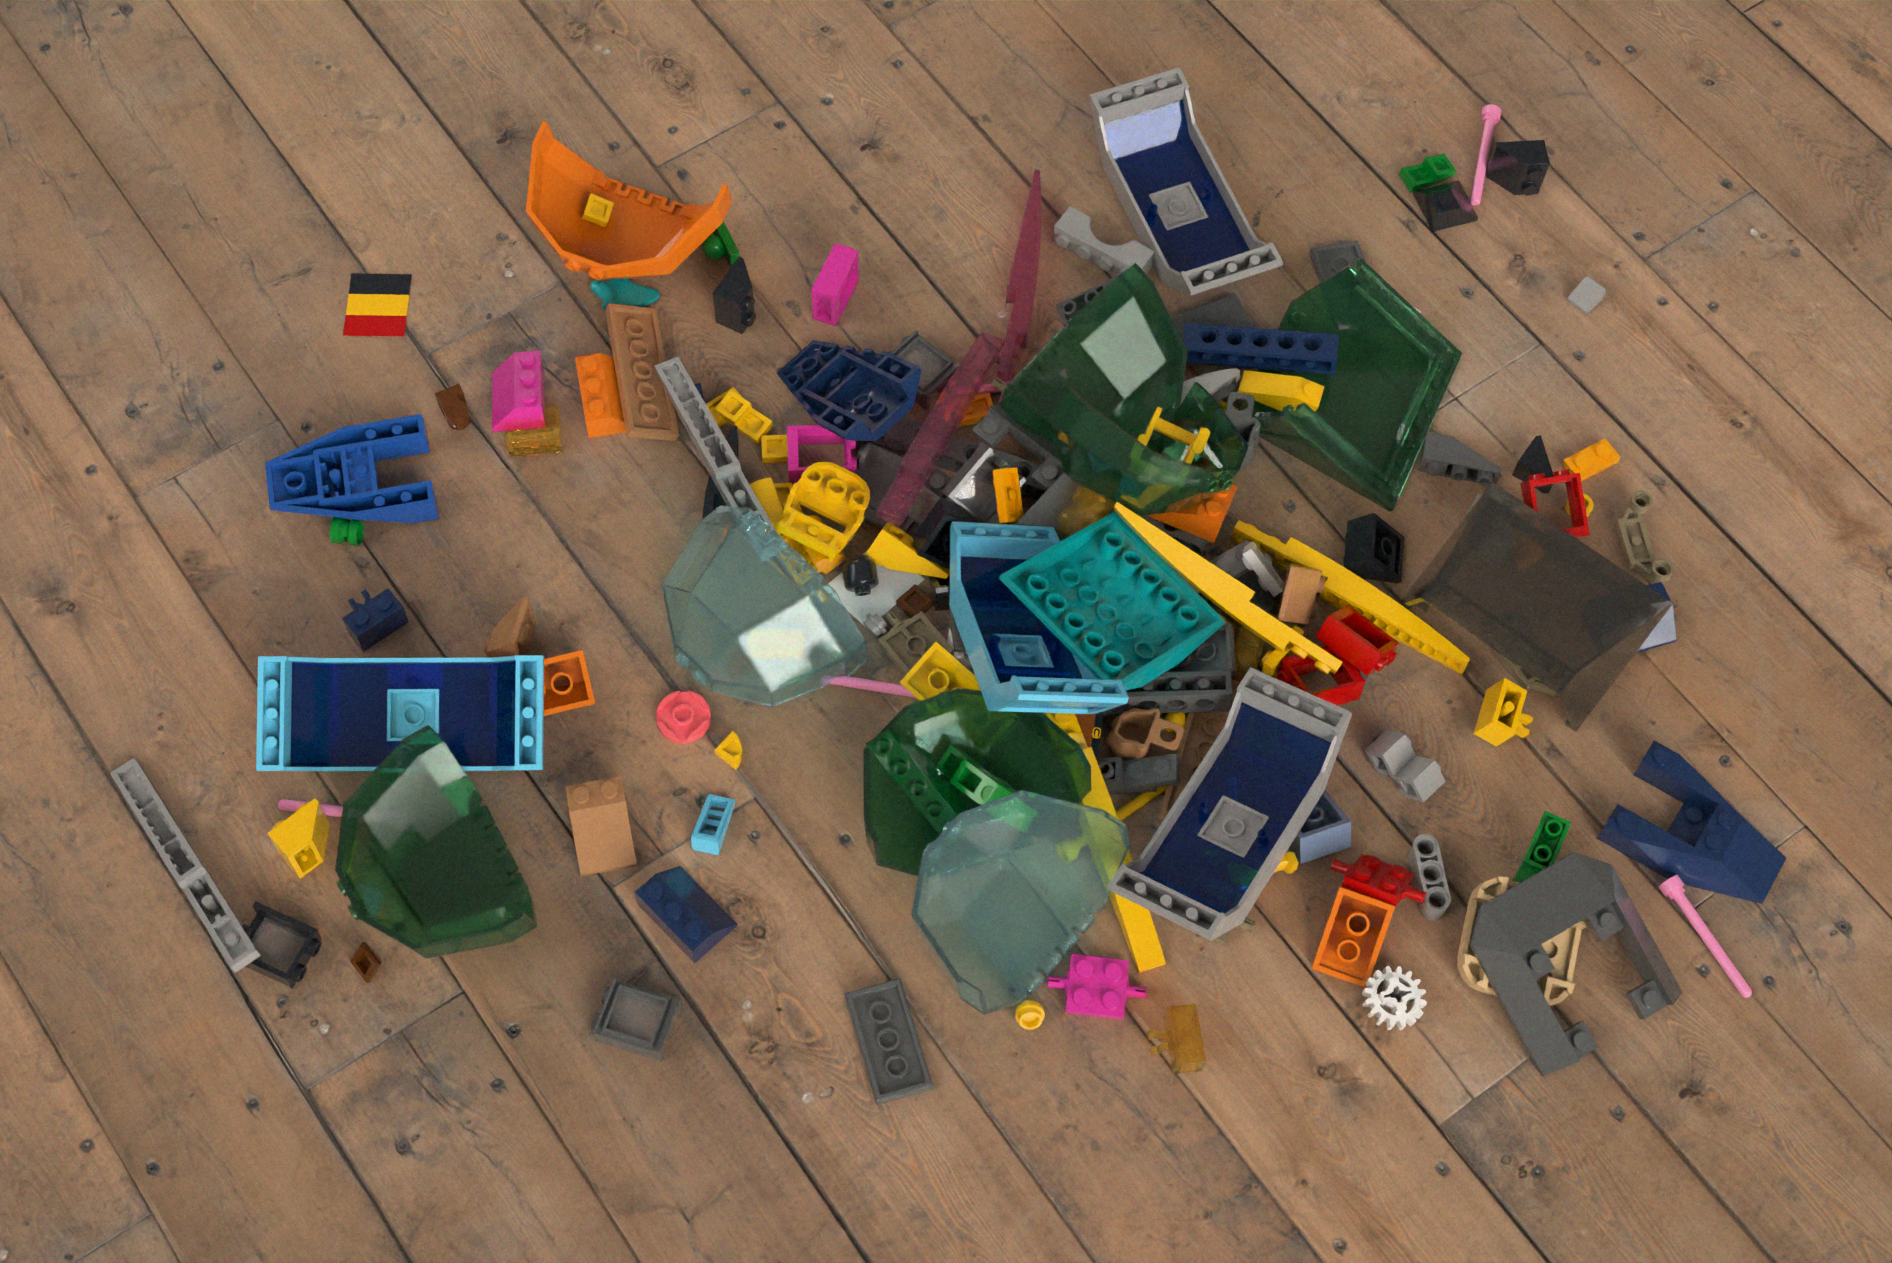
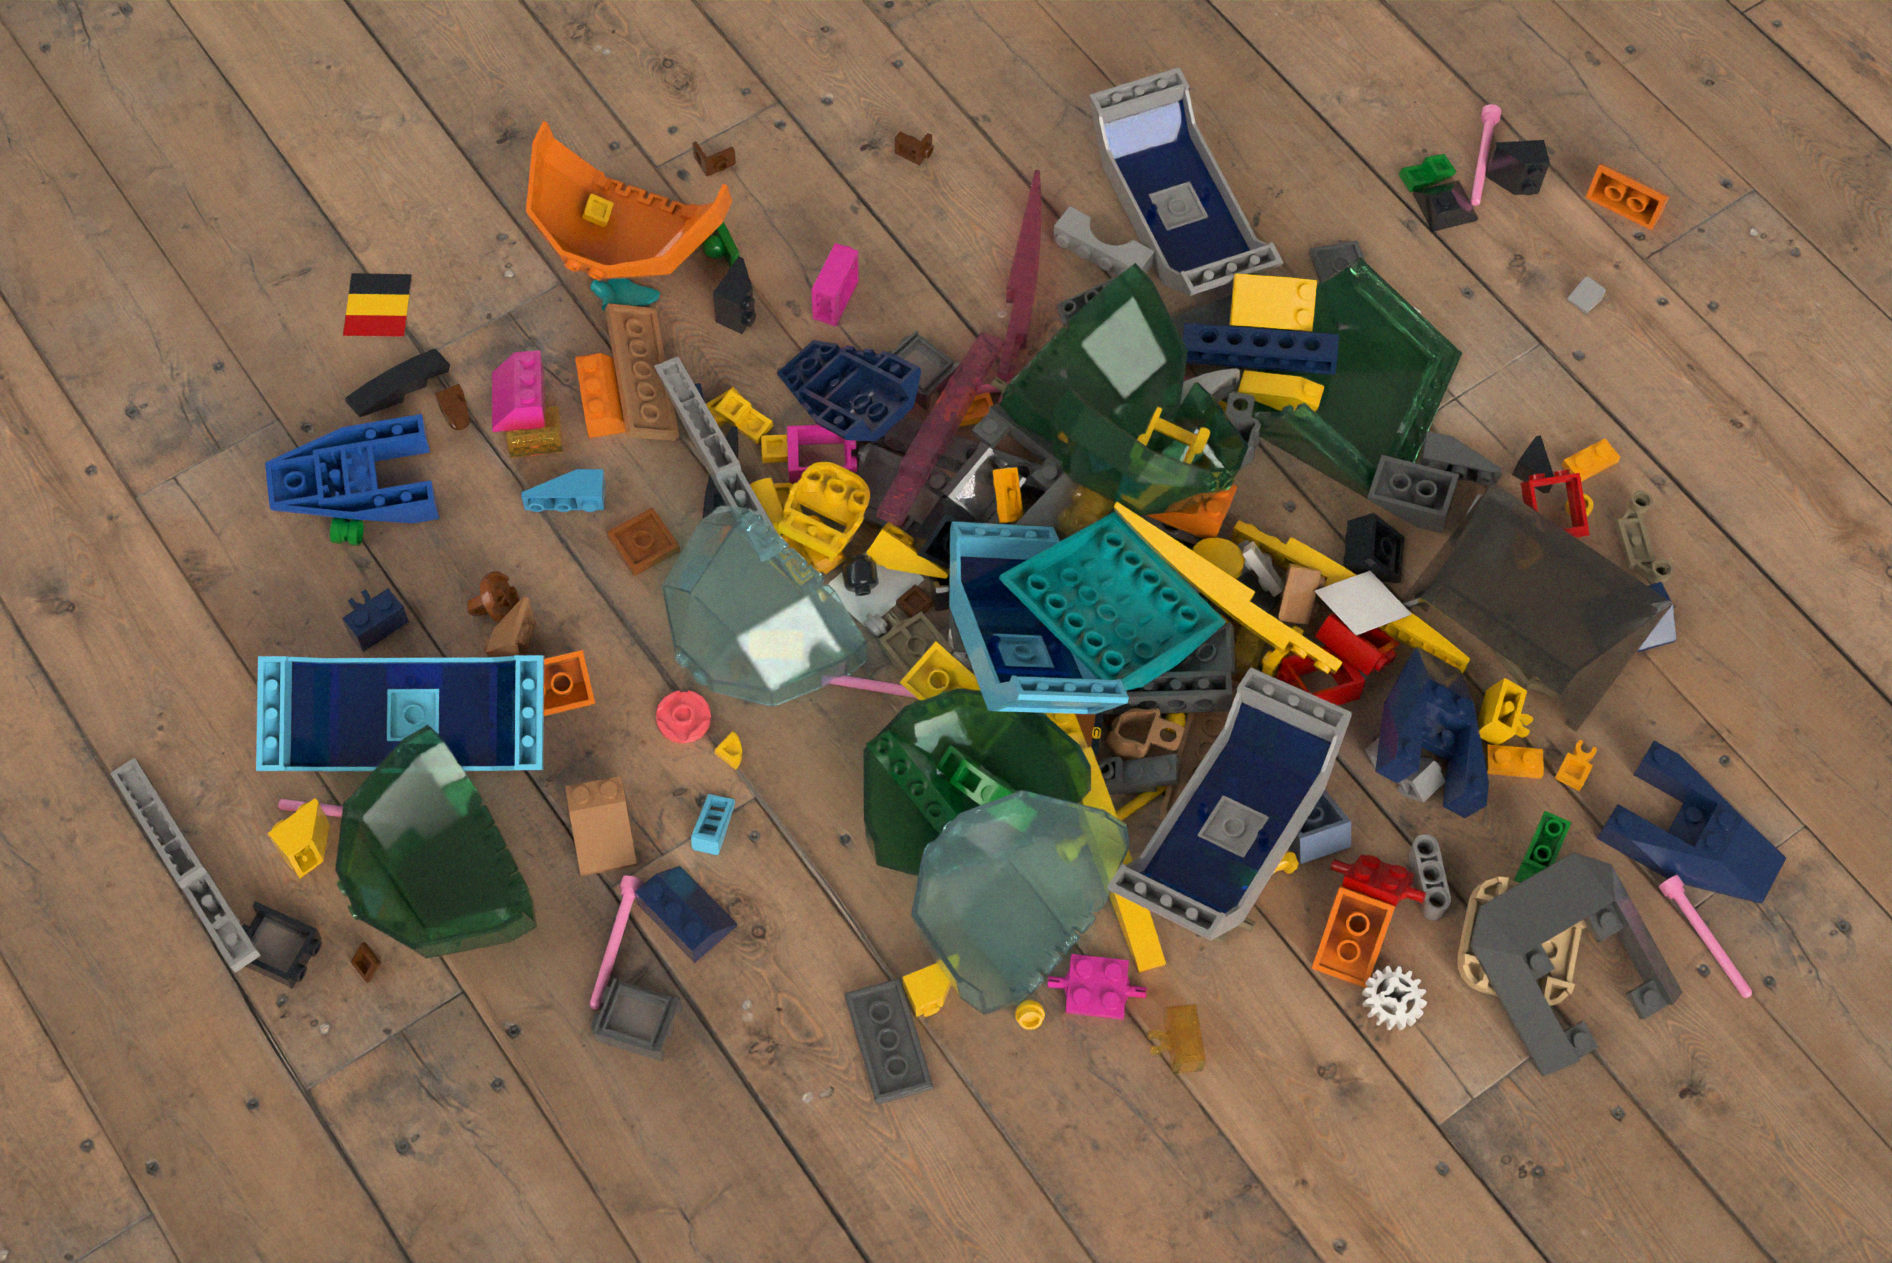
none -> black slope [345,348,450,418]
none -> dark orange tile [467,571,520,623]
none -> dark azure slope [522,469,606,512]
none -> bright pink piece [590,876,645,1010]
none -> dark orange tile [607,507,680,576]
none -> reddish brown bracket [692,141,736,177]
none -> reddish brown bracket [895,131,934,166]
none -> yellow slope [902,955,958,1017]
none -> yellow tile [1193,537,1245,579]
none -> yellow slope [1230,274,1317,332]
none -> white sticker [1315,571,1411,635]
none -> dark grey slope [1367,455,1459,534]
none -> dark blue wedge [1375,647,1489,818]
none -> light orange plate [1485,744,1544,779]
none -> light orange plate [1554,740,1597,791]
none -> orange slope [1585,163,1671,230]

